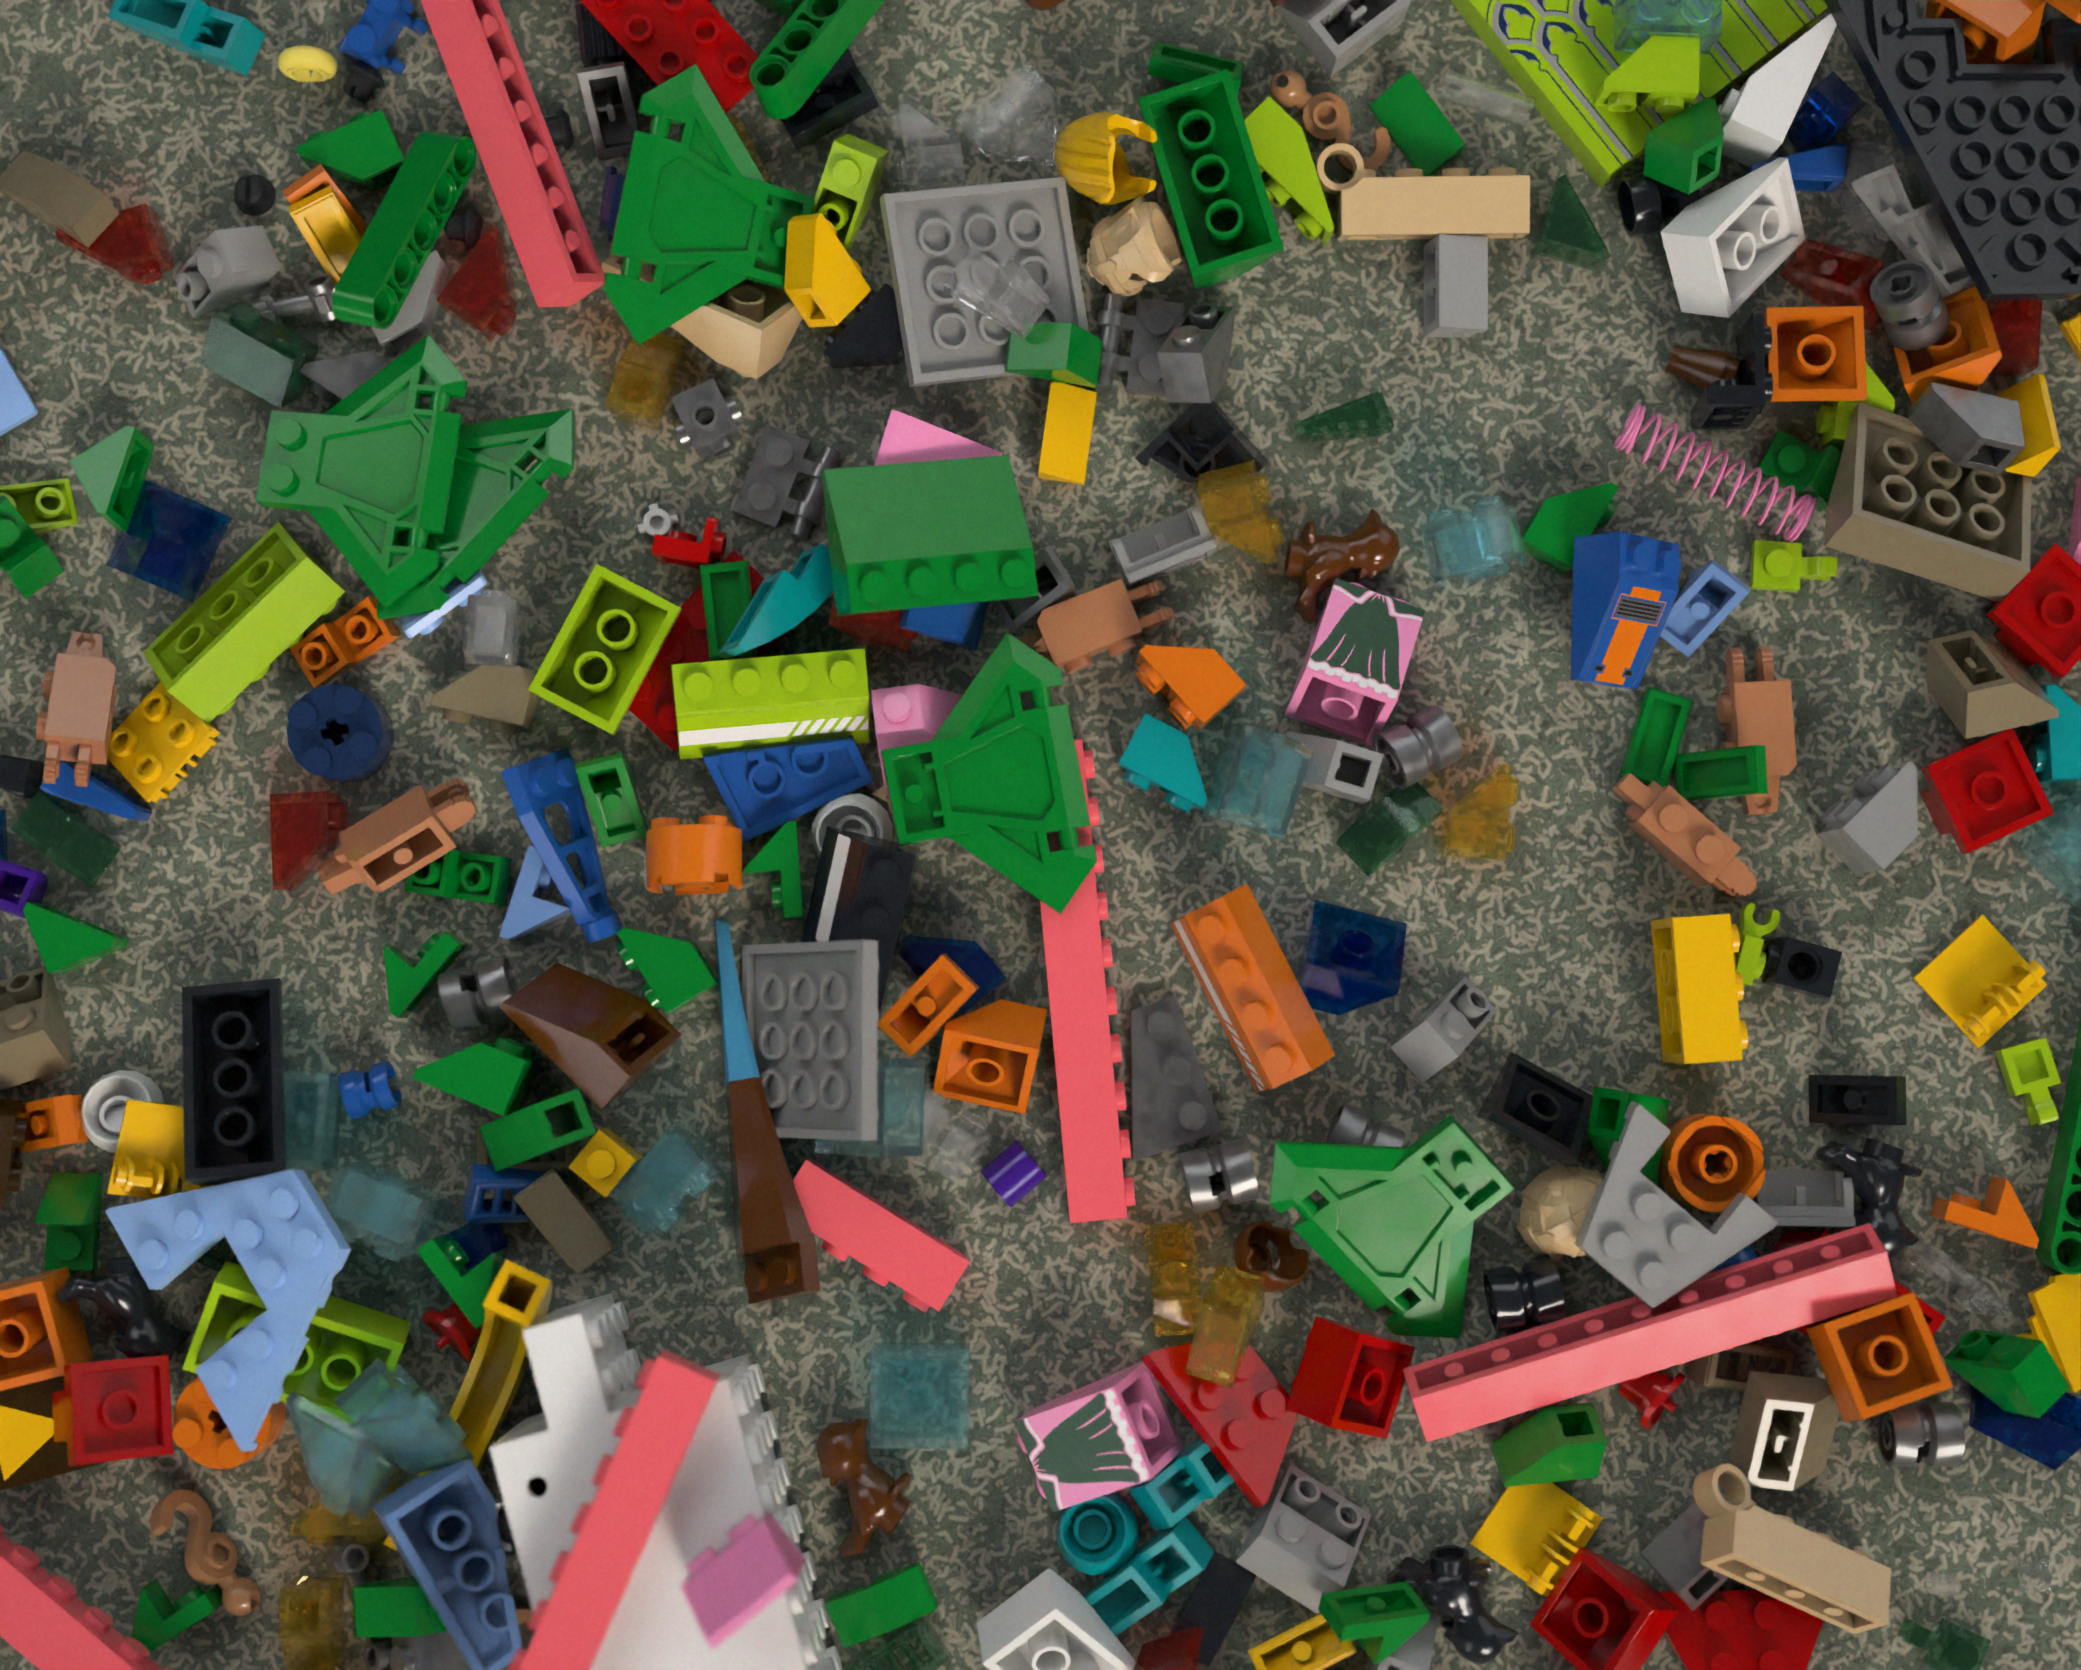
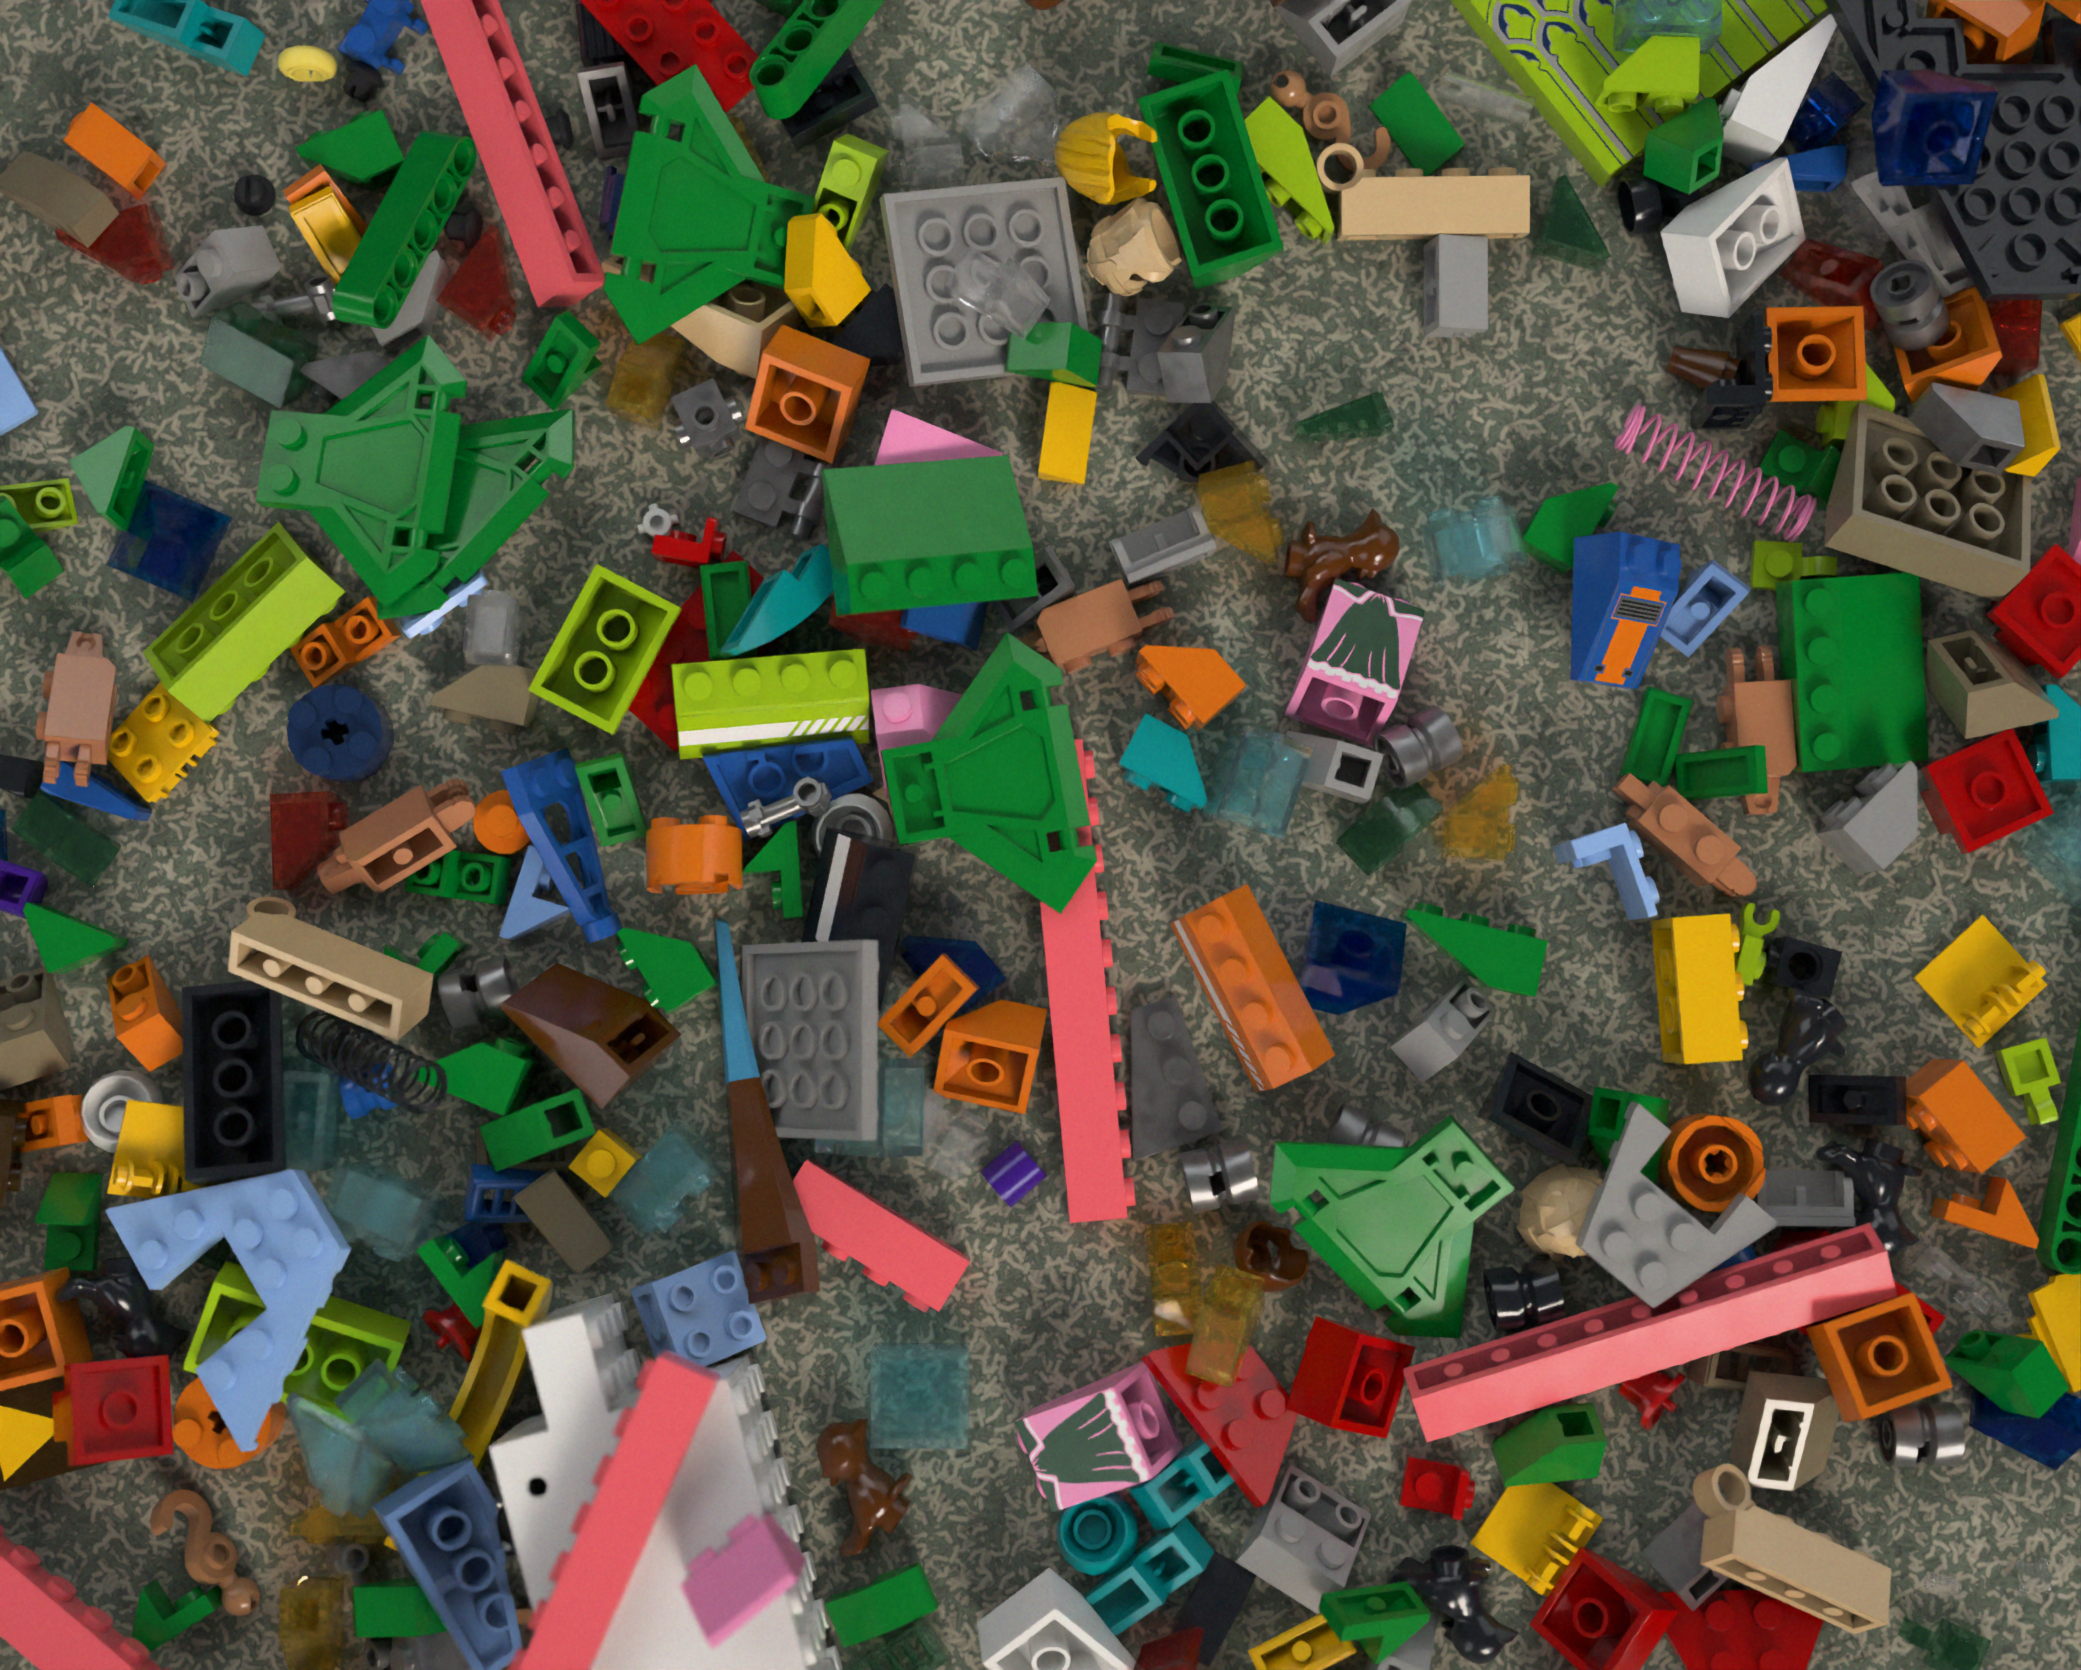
none -> orange slope [63,102,167,200]
none -> orange slope [106,955,183,1072]
none -> tan hinge [228,897,434,1041]
none -> black piece [295,1010,448,1115]
none -> orange piece [473,790,533,855]
none -> green slope [521,310,603,411]
none -> light blue bracket [630,1251,766,1367]
none -> flat silver bar [740,776,832,838]
none -> orange brick [745,324,870,463]
none -> red bracket [1398,1455,1475,1520]
none -> green slope [1400,902,1548,997]
none -> light blue bracket [1553,823,1660,920]
none -> black animal [1747,982,1847,1106]
none -> green slope [1775,572,1929,772]
none -> clear blue slope [1871,70,1999,186]
none -> orange brick [1905,1059,2026,1174]

